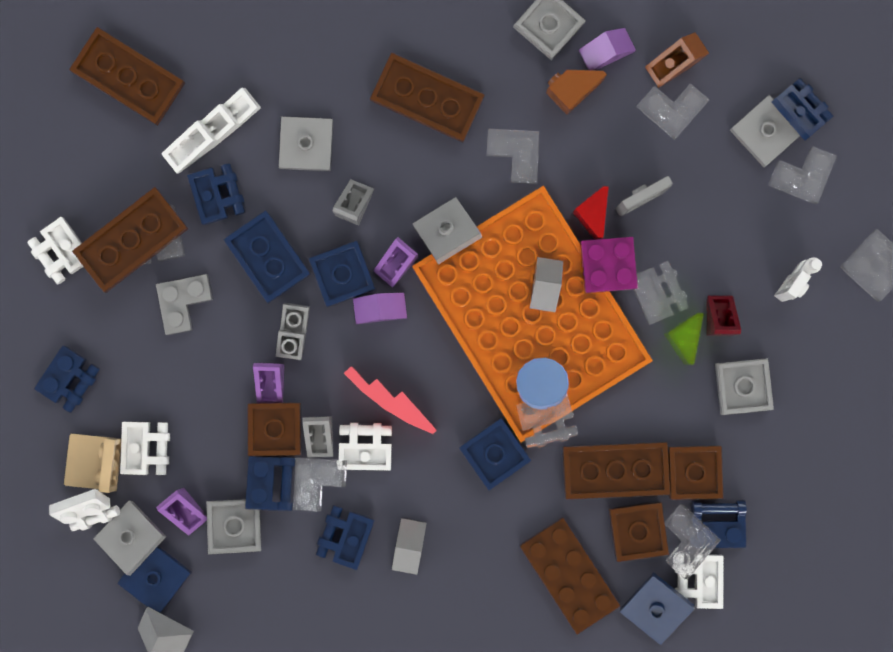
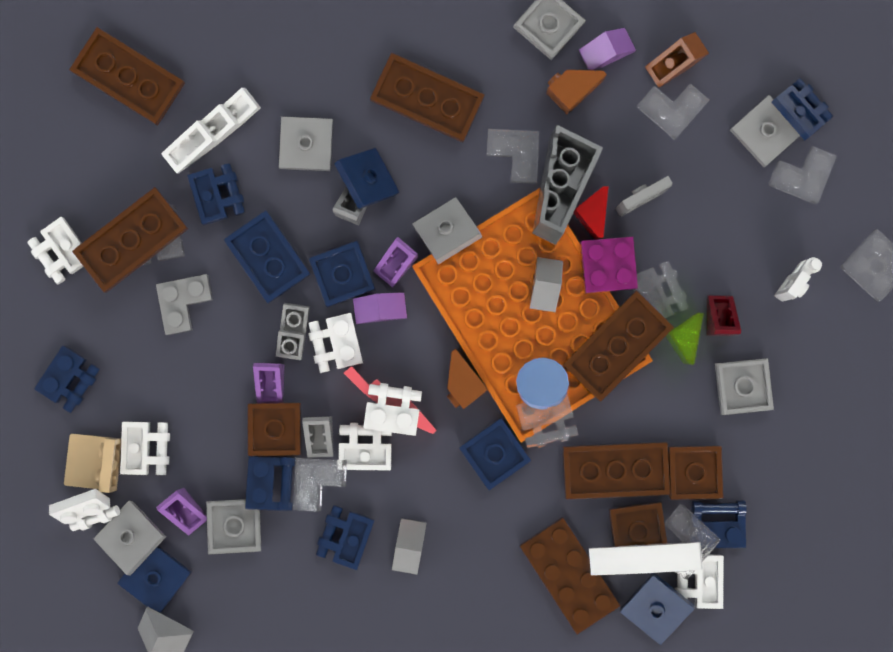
none -> white plate [308,313,363,373]
none -> dark blue plate [334,148,400,209]
none -> white plate [363,383,422,436]
none -> dark orange slope [447,349,488,409]
none -> dark grey wedge [532,125,603,245]
none -> reddish brown plate [563,291,674,402]
none -> white slope [589,542,703,575]

